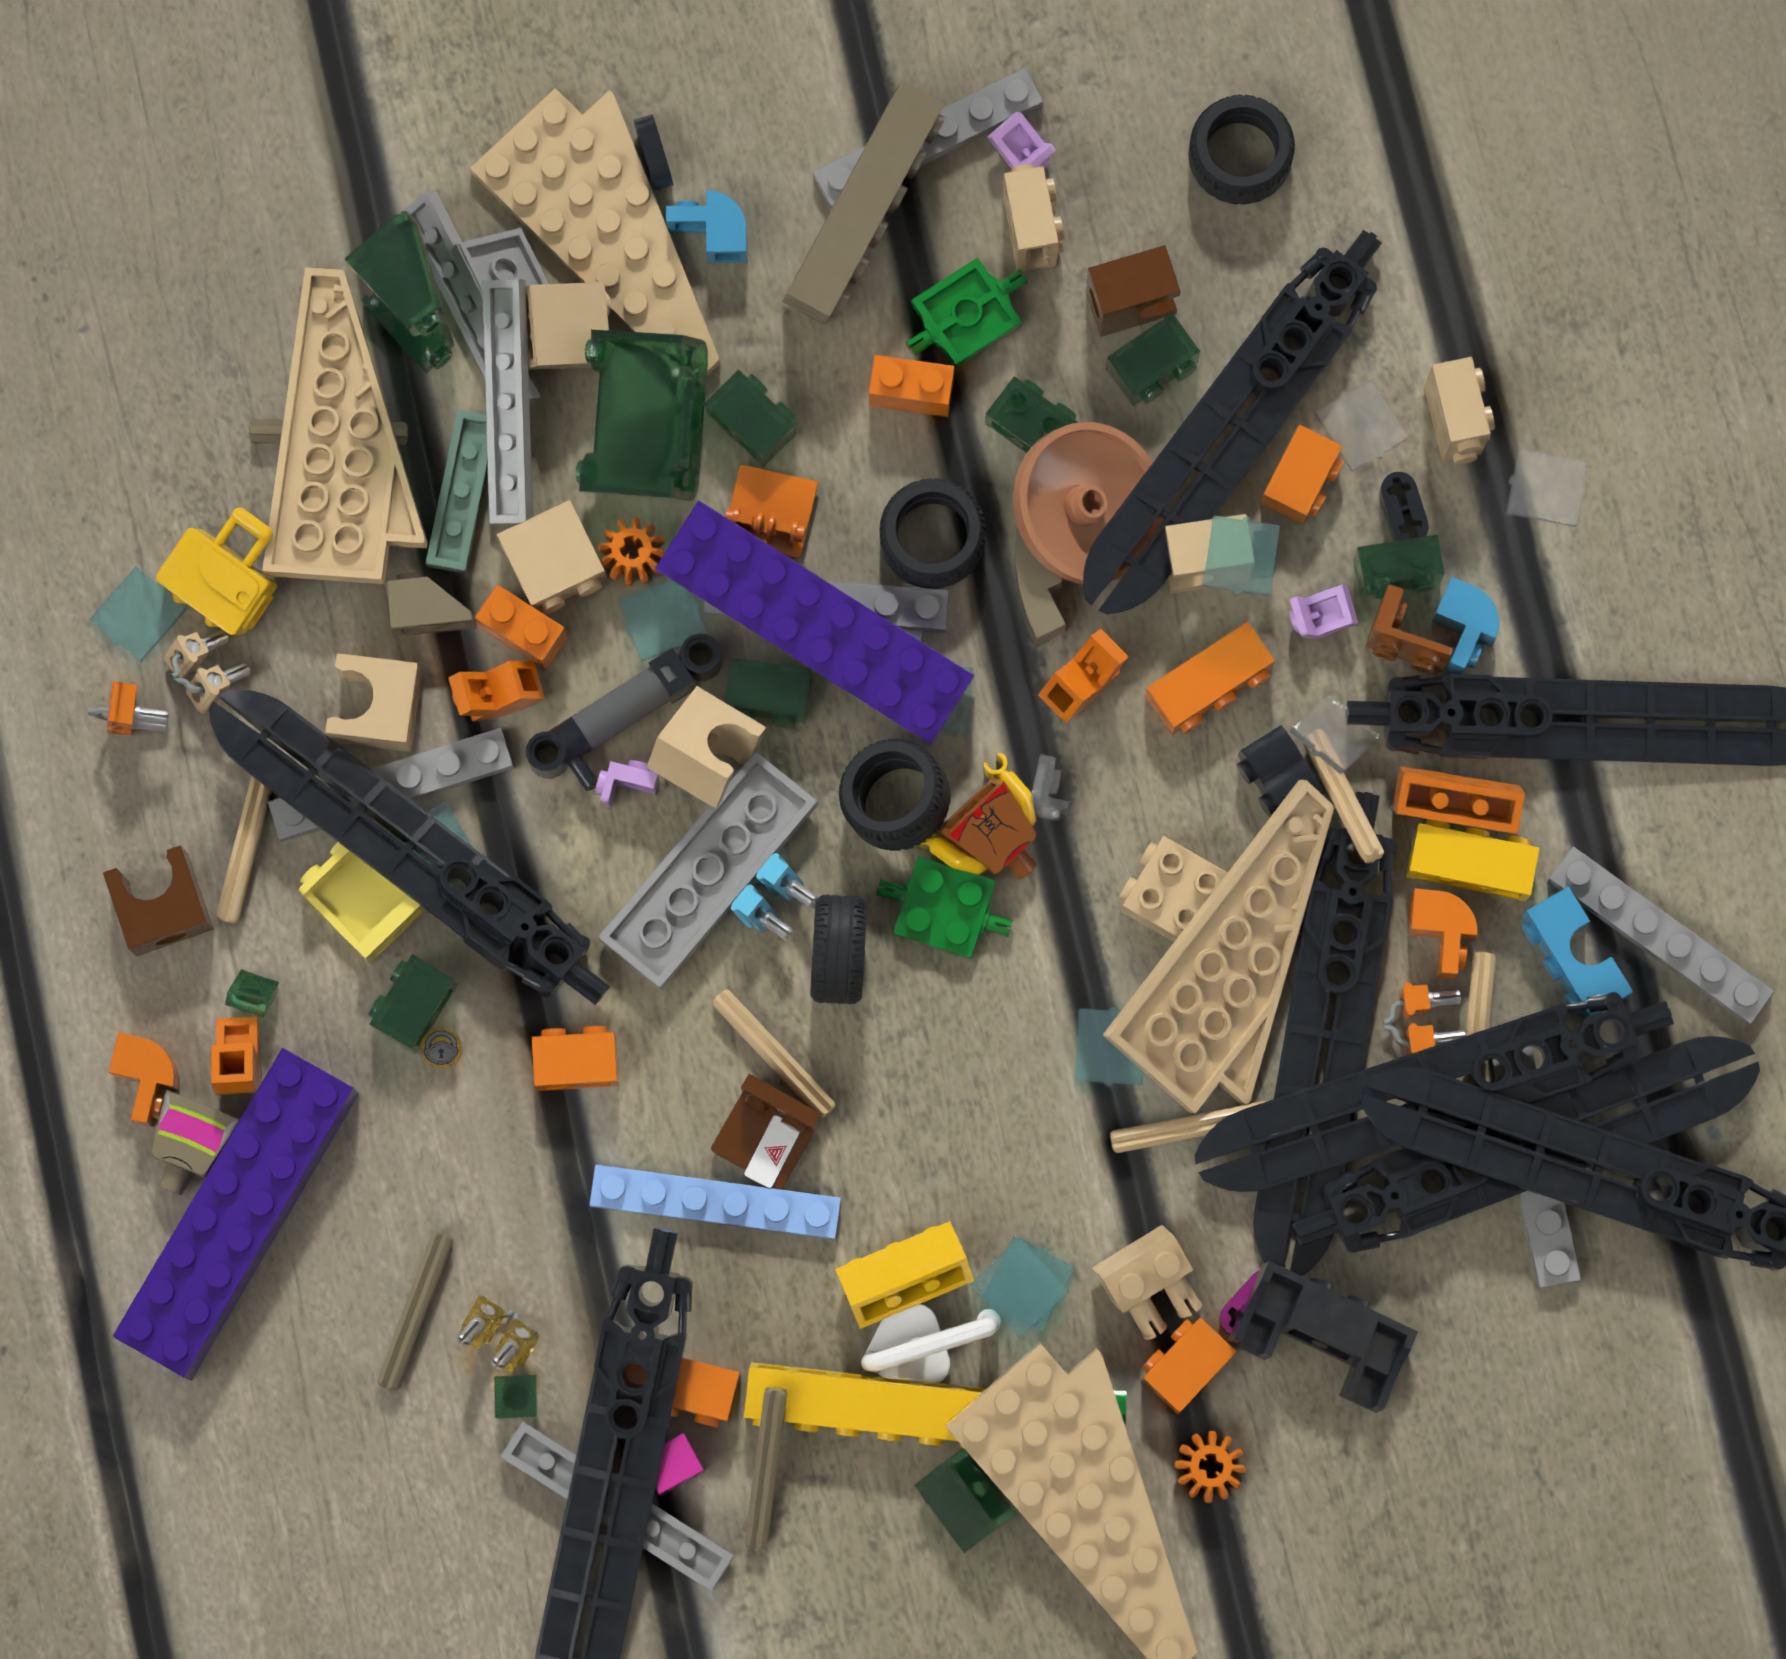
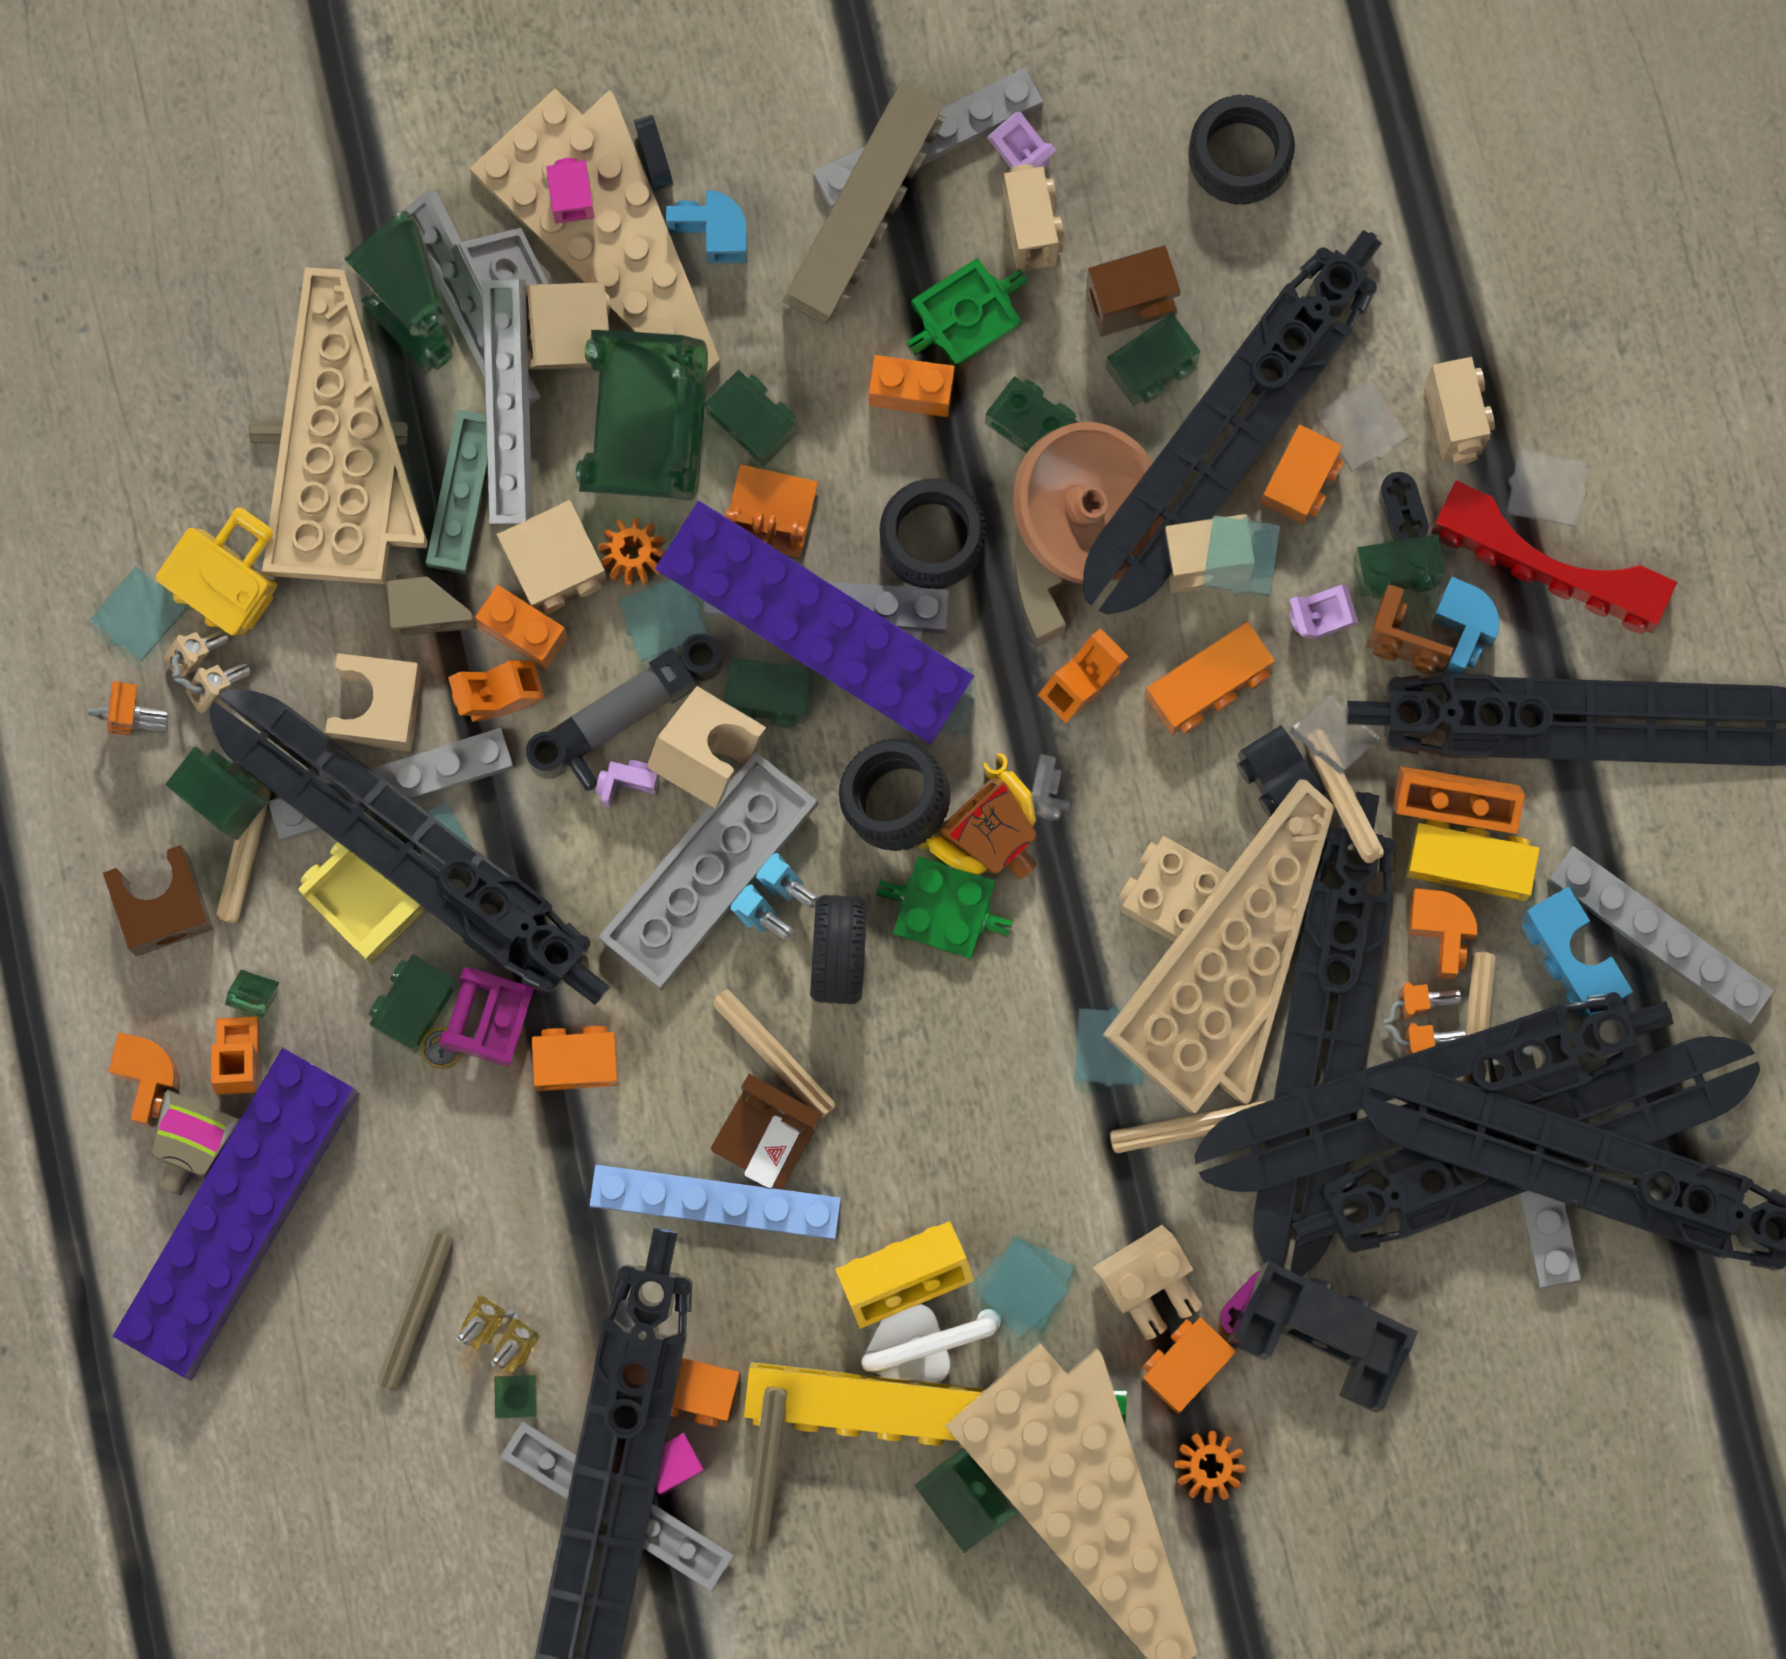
none -> clear green brick [165,746,267,840]
none -> magenta plate [438,967,534,1068]
none -> dark pink brick [546,158,595,224]
none -> red arch [1432,480,1678,634]

